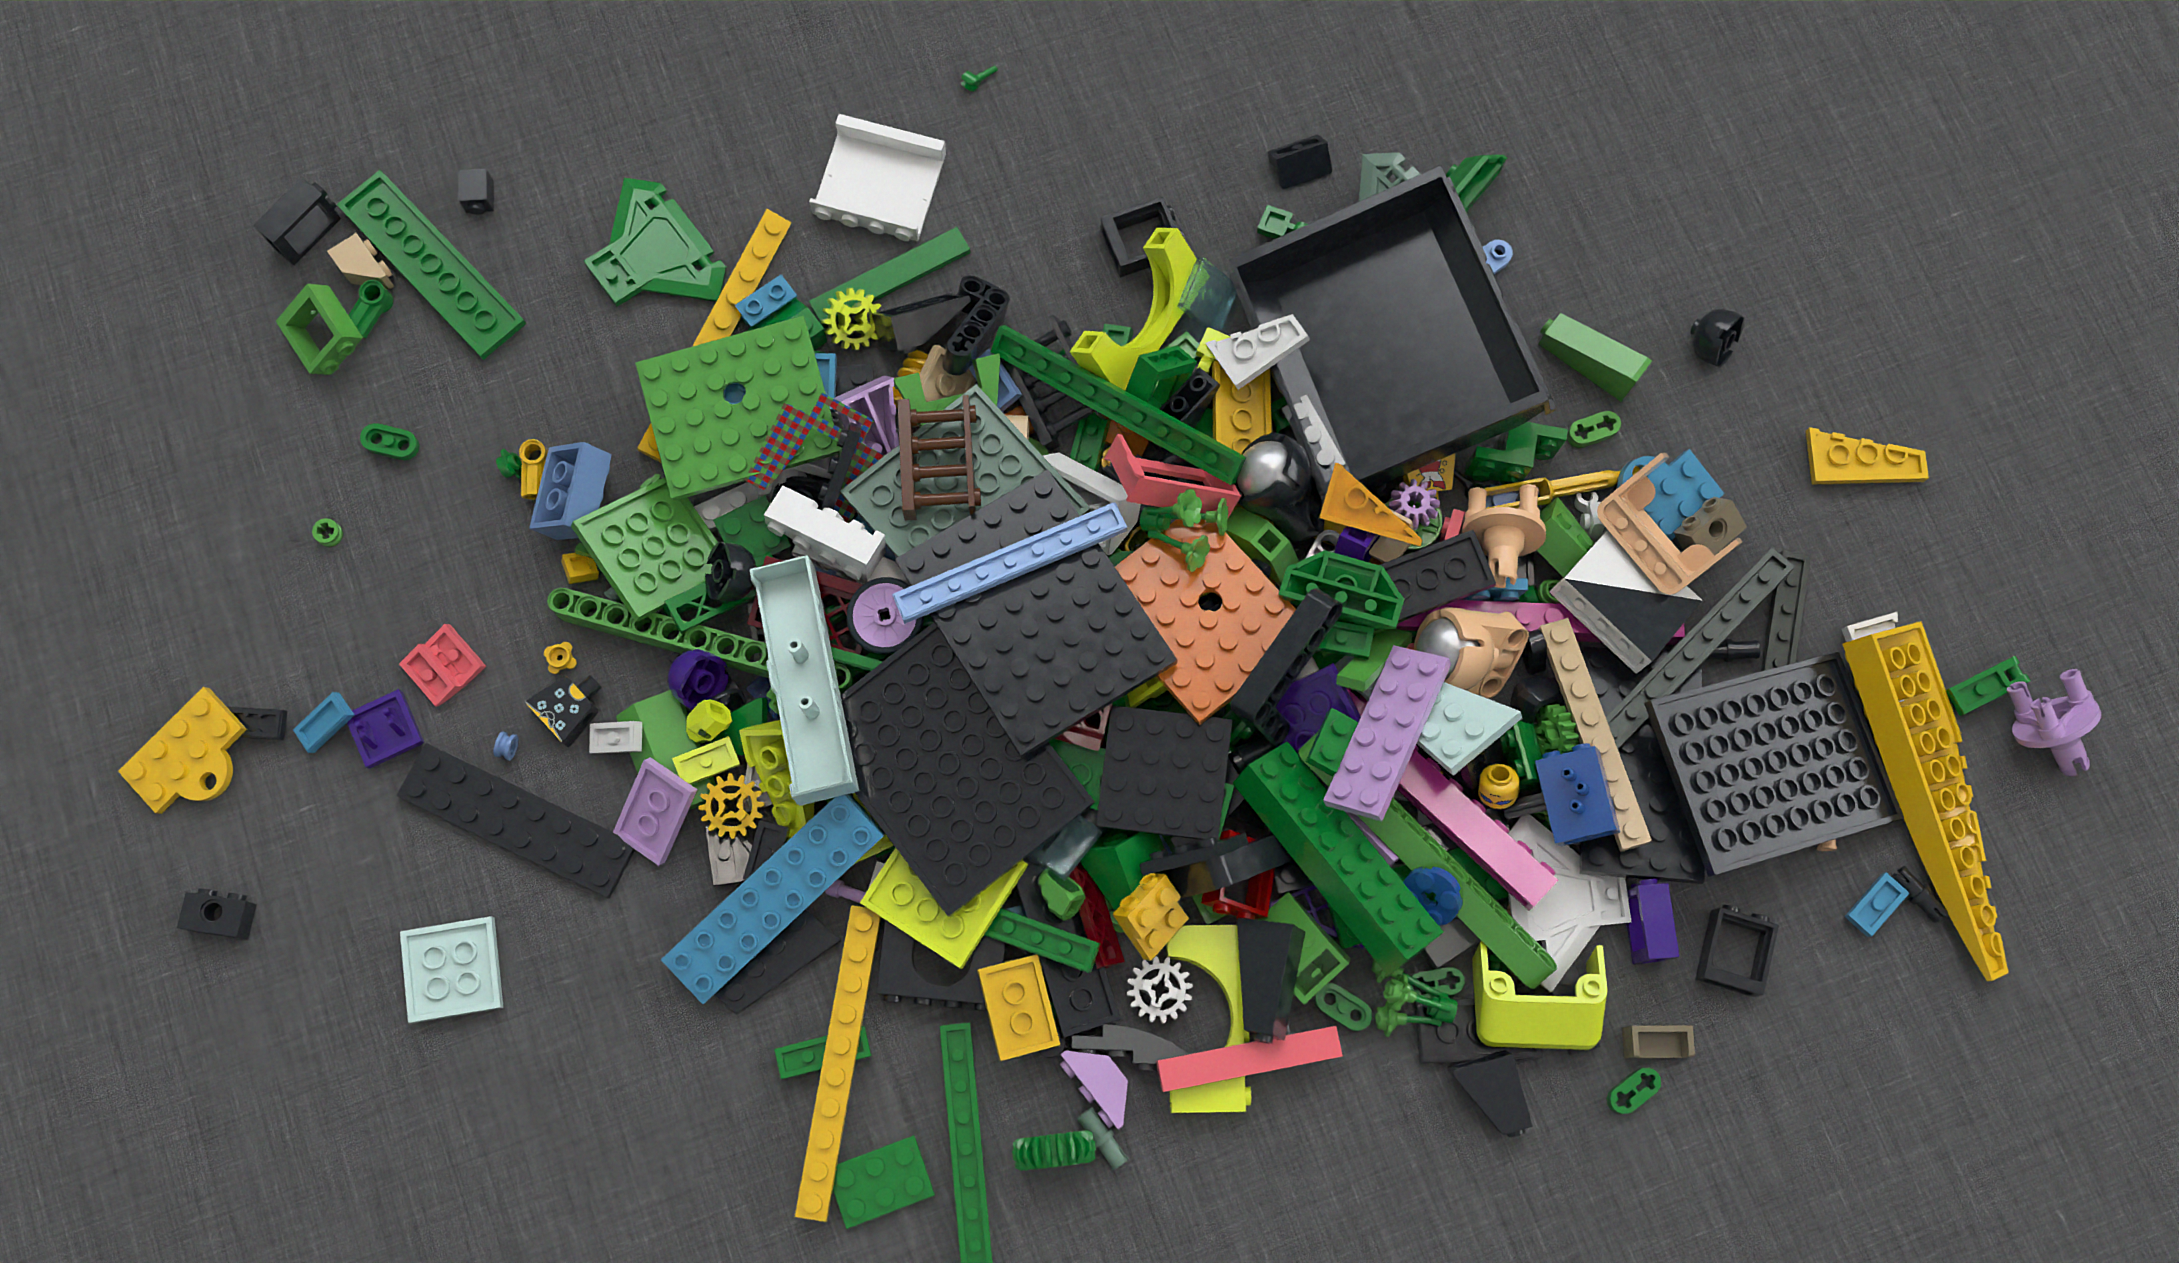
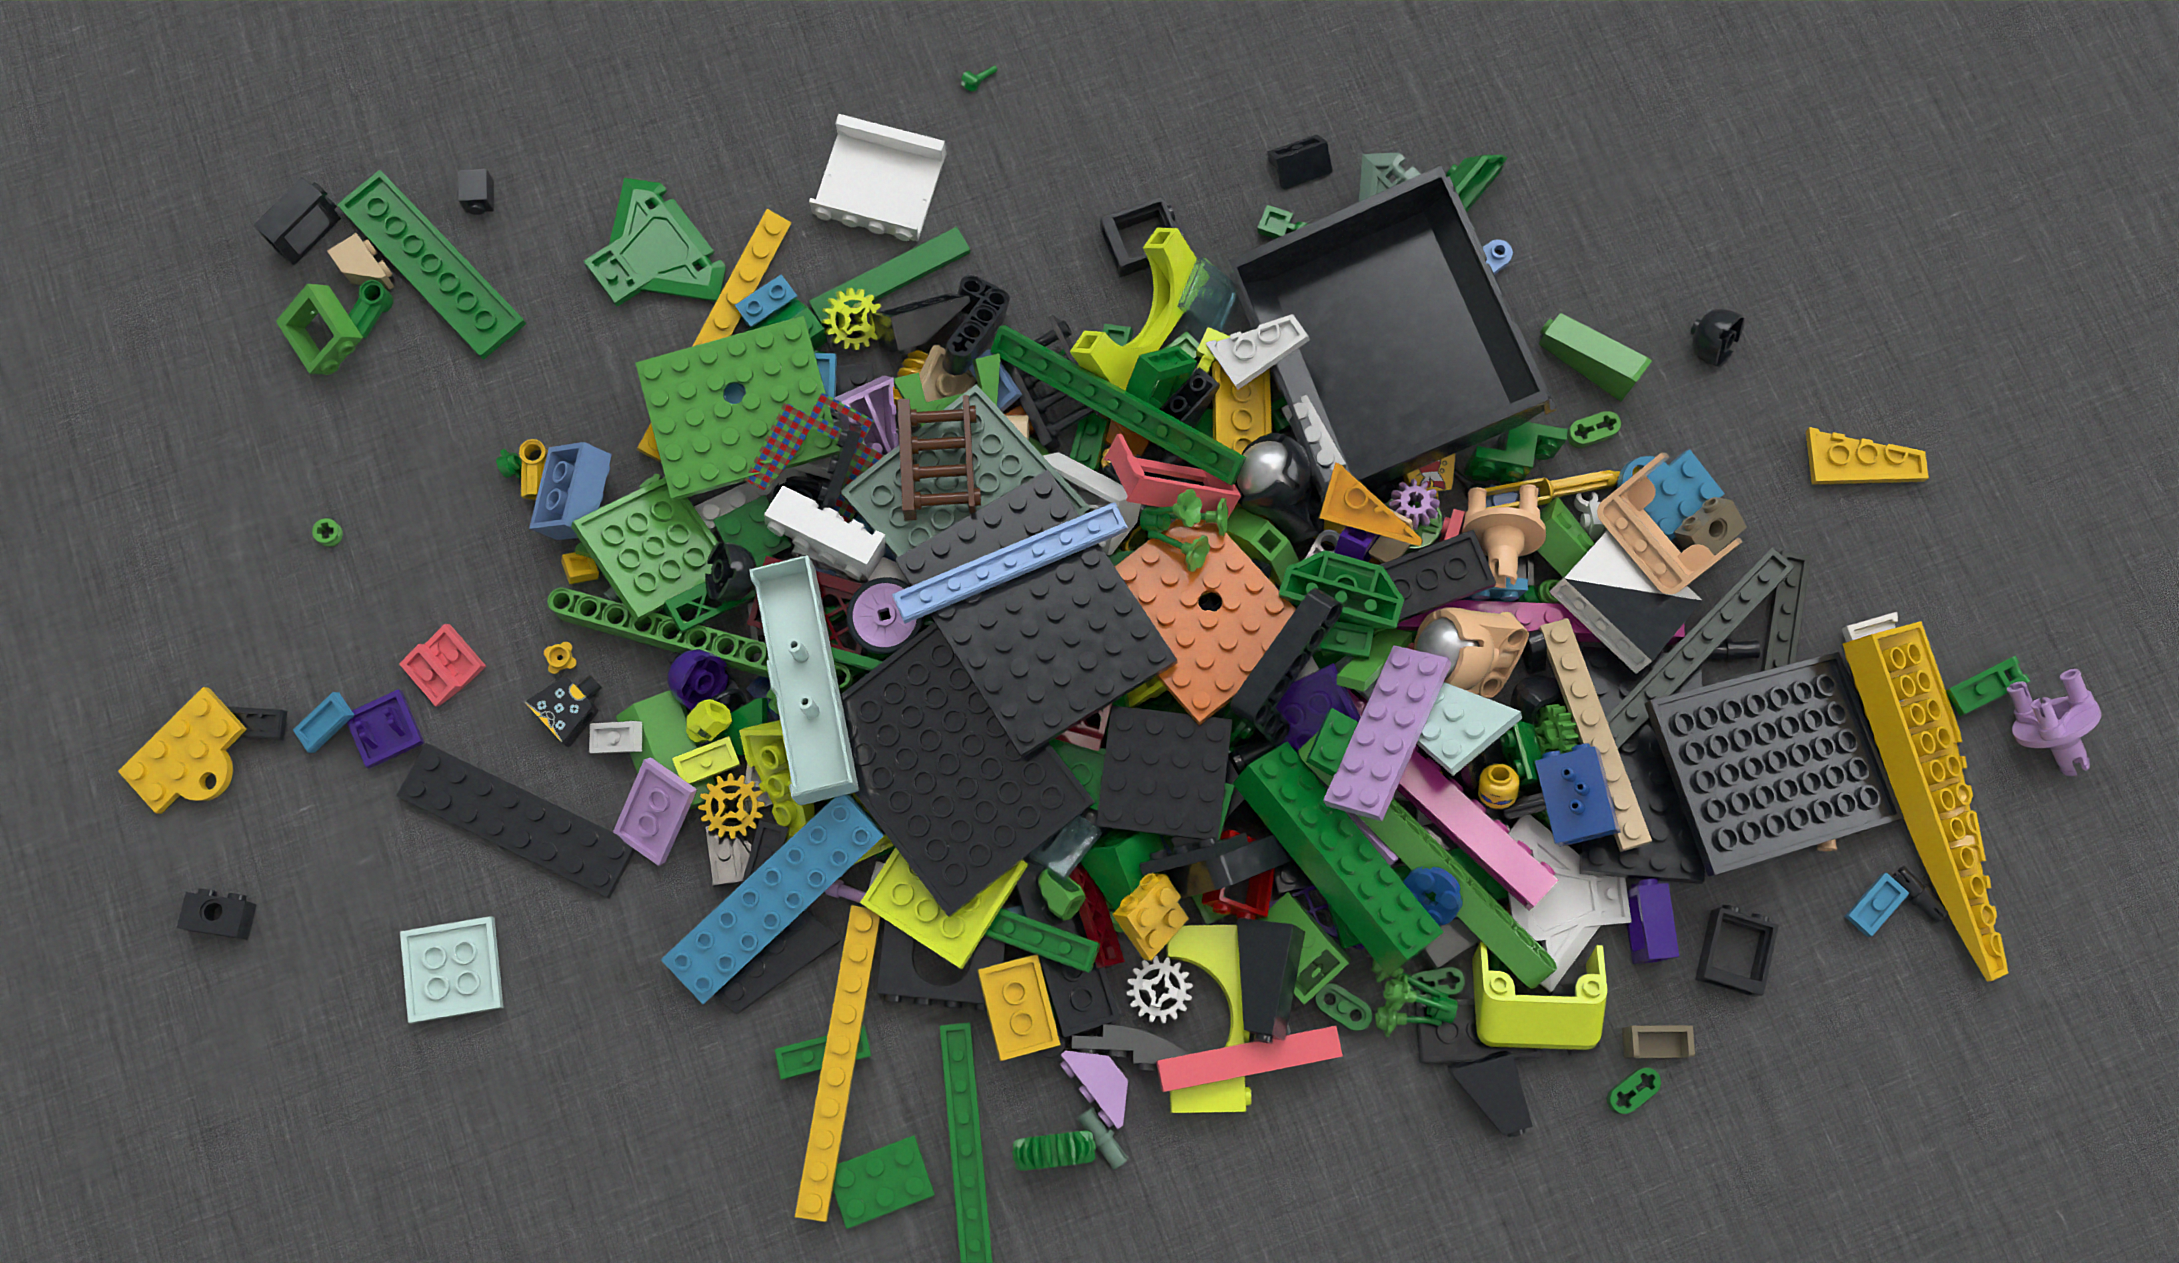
green plate [360,423,420,461] -> none
medium blue bush [494,731,519,761] -> none

